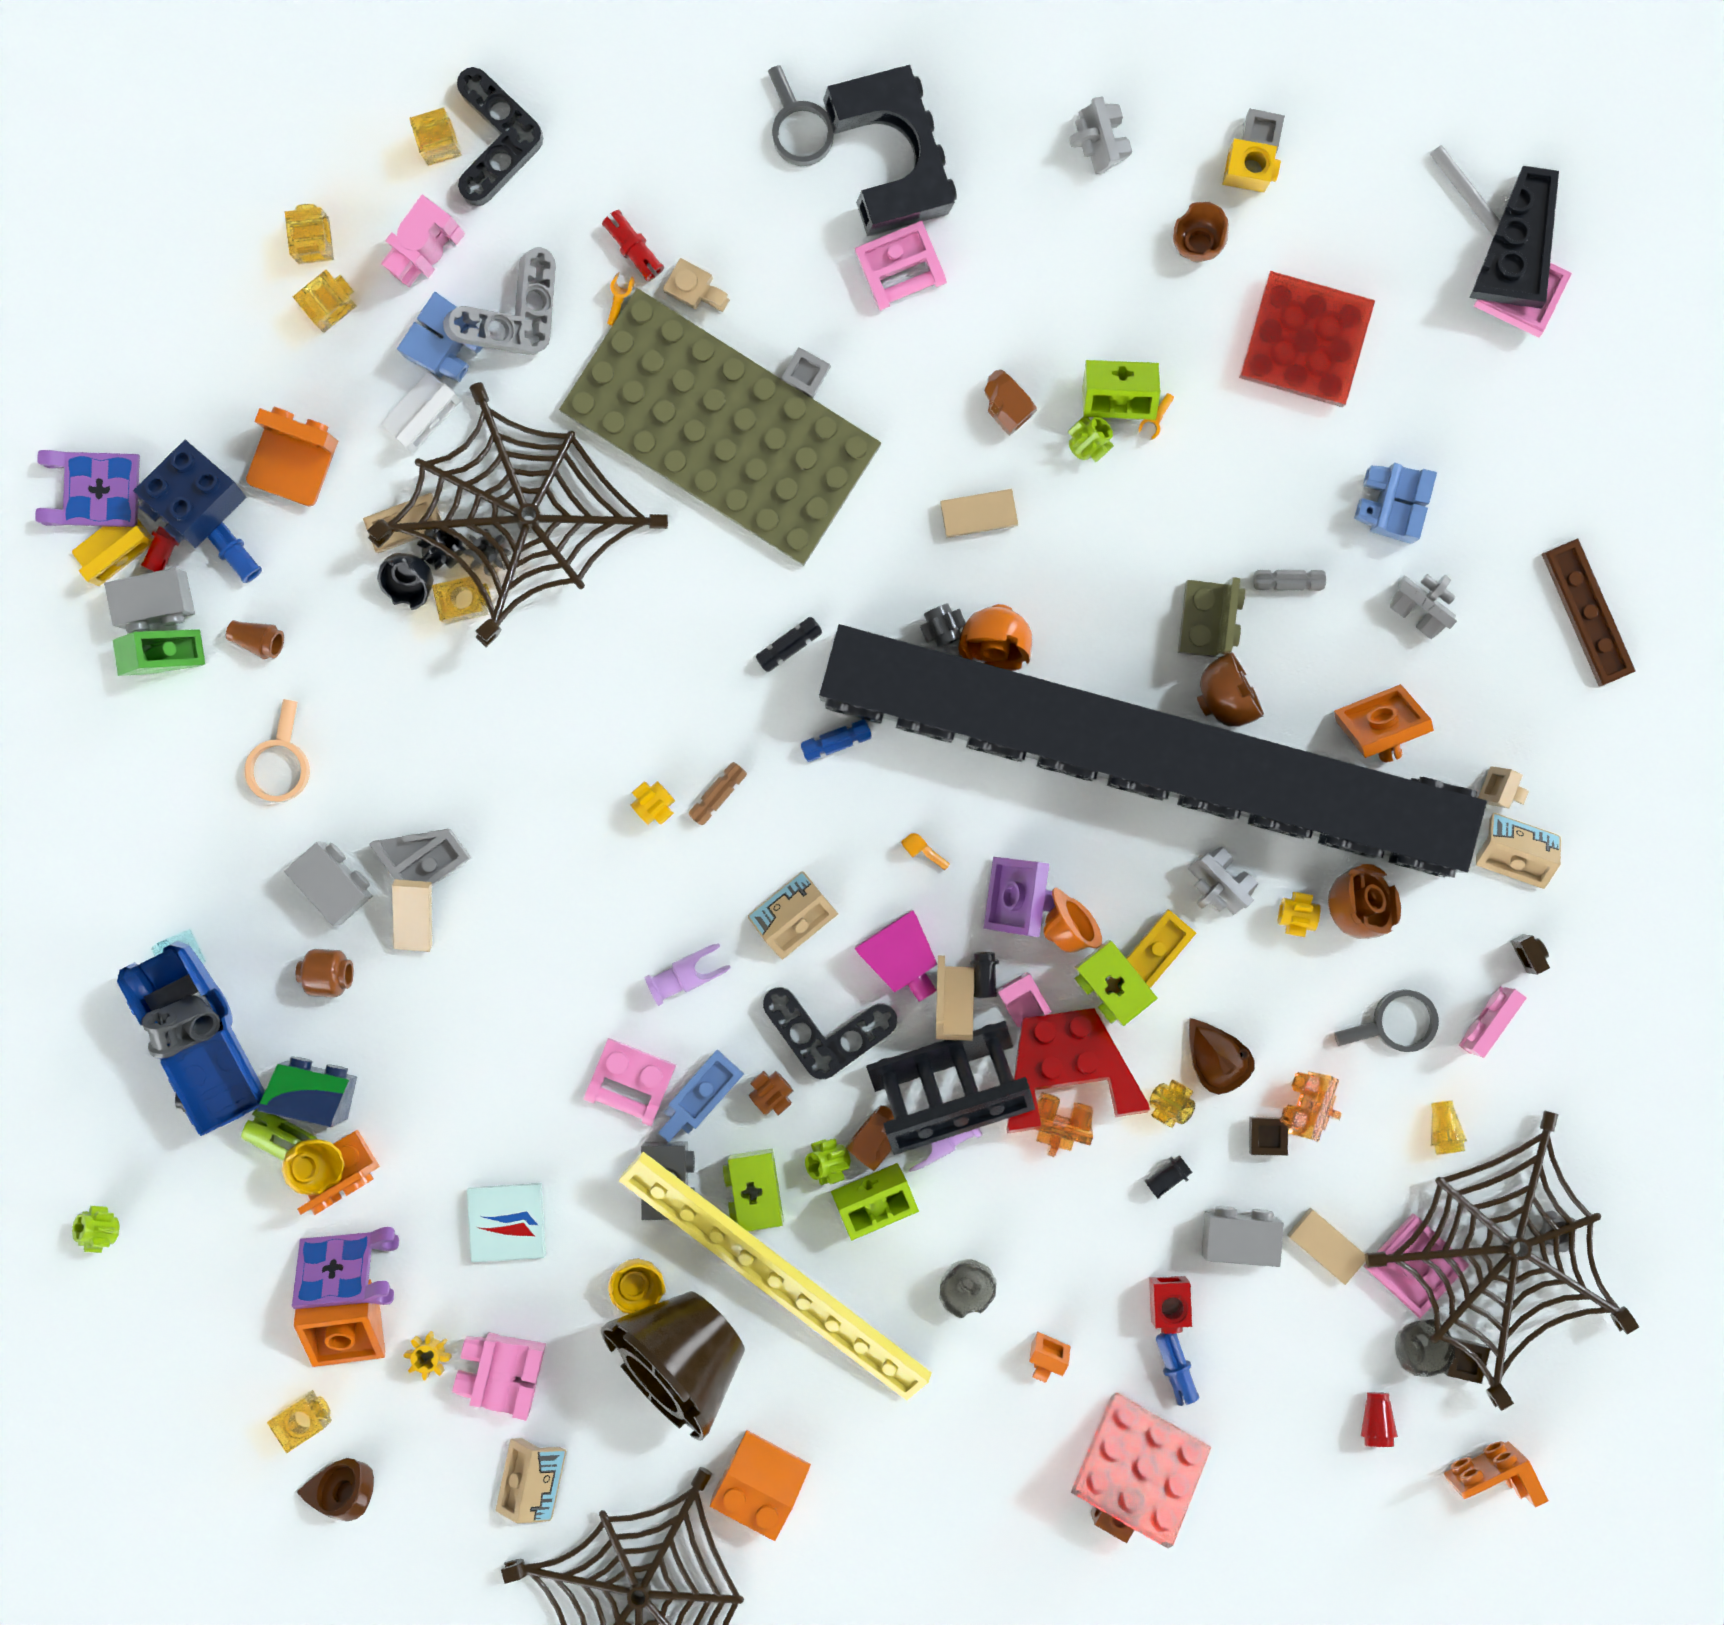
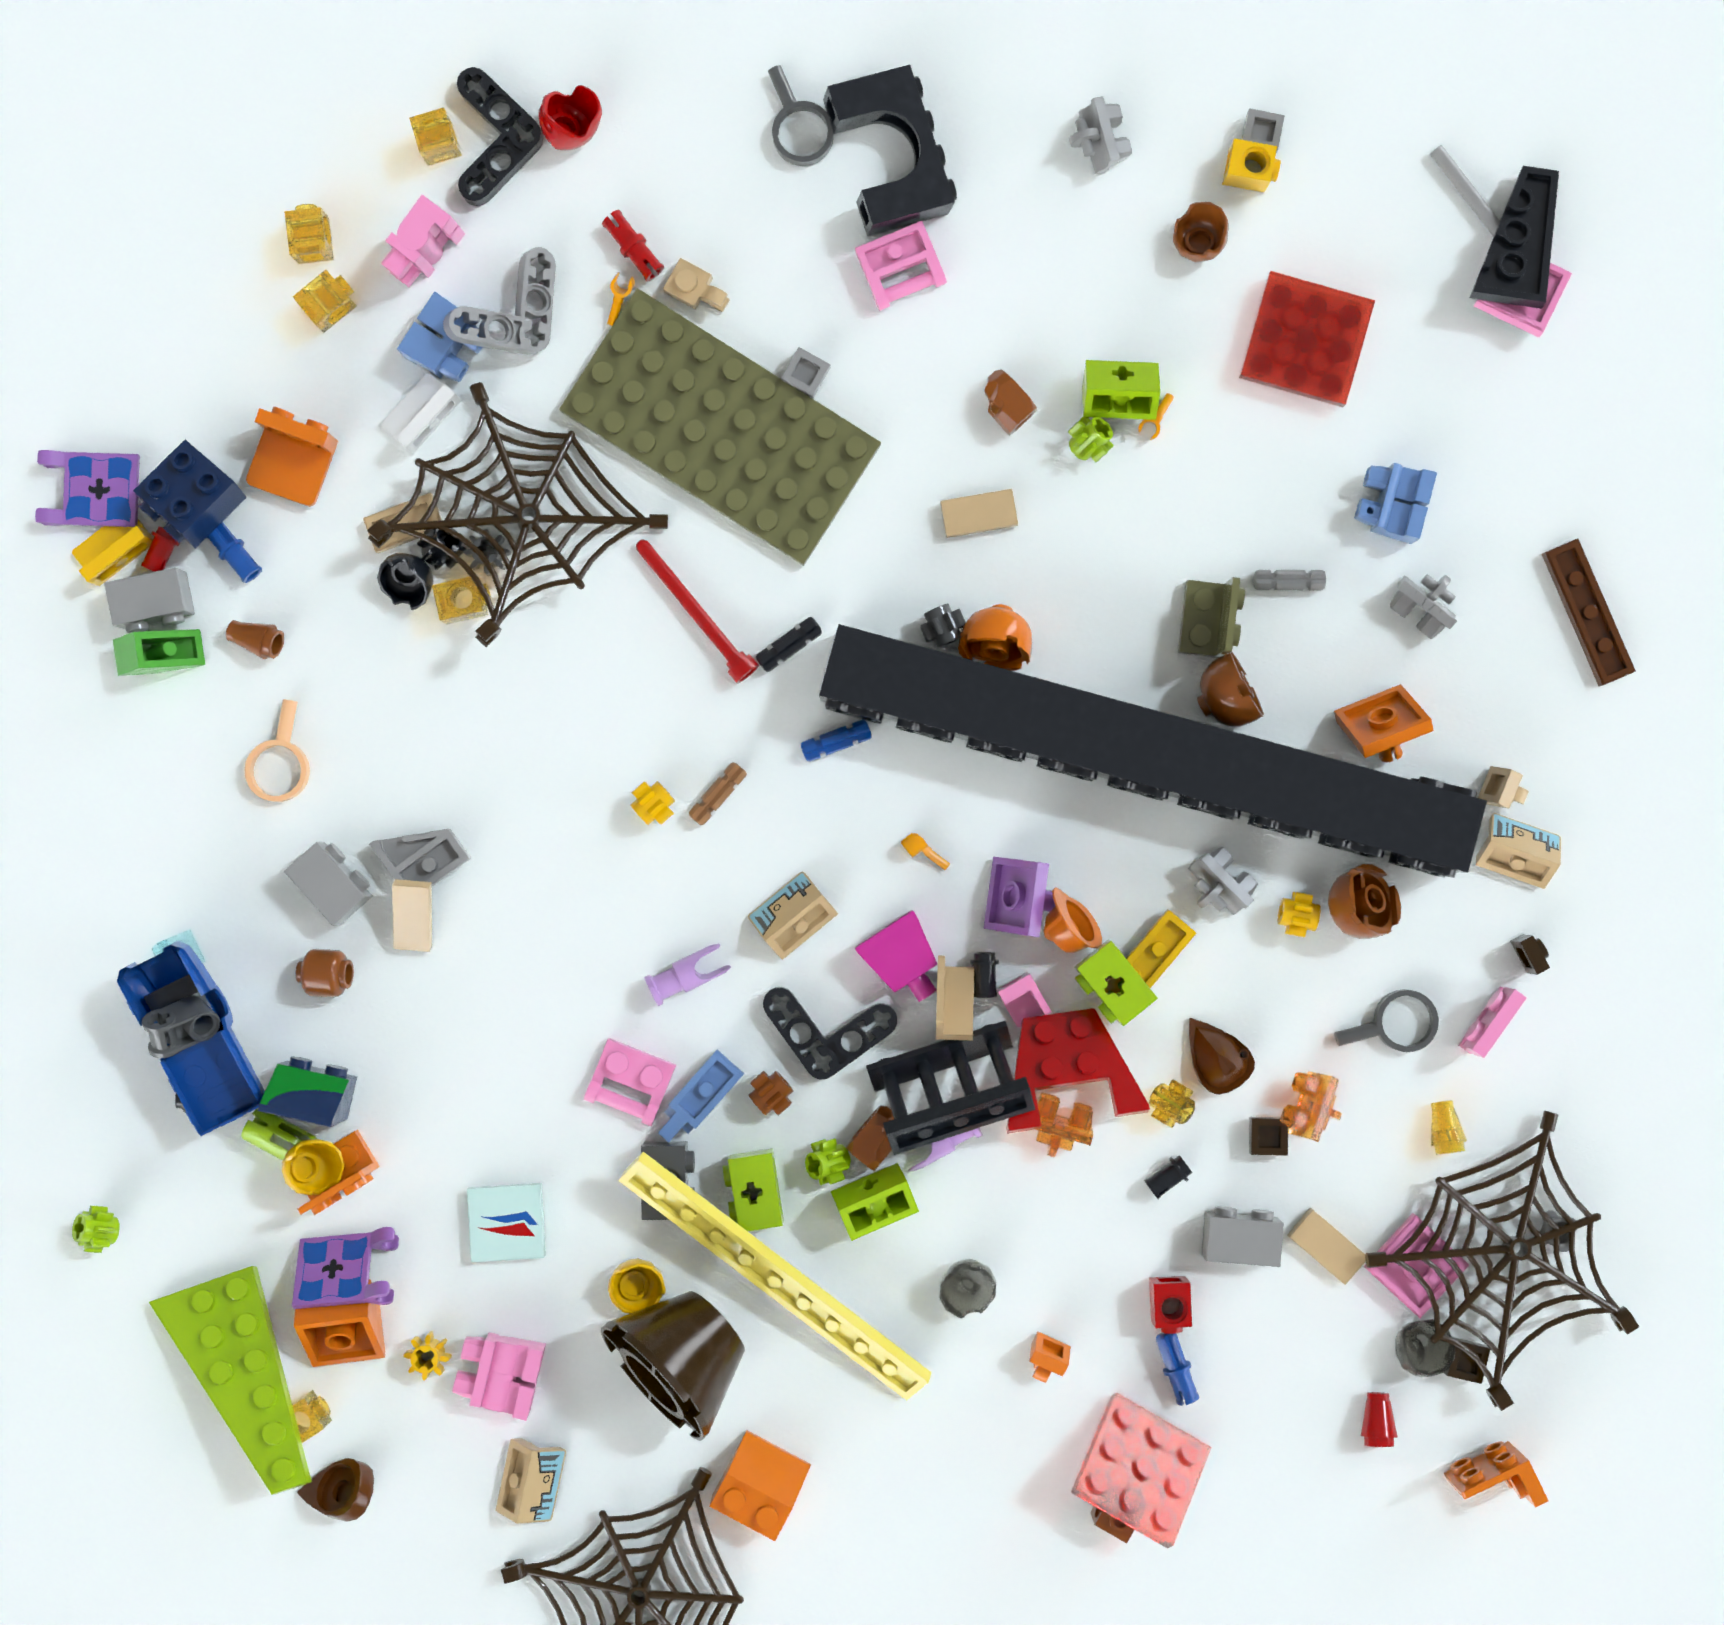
none -> lime wing [149,1266,312,1495]
none -> red helmet [538,85,602,150]
none -> red piece [636,539,759,684]

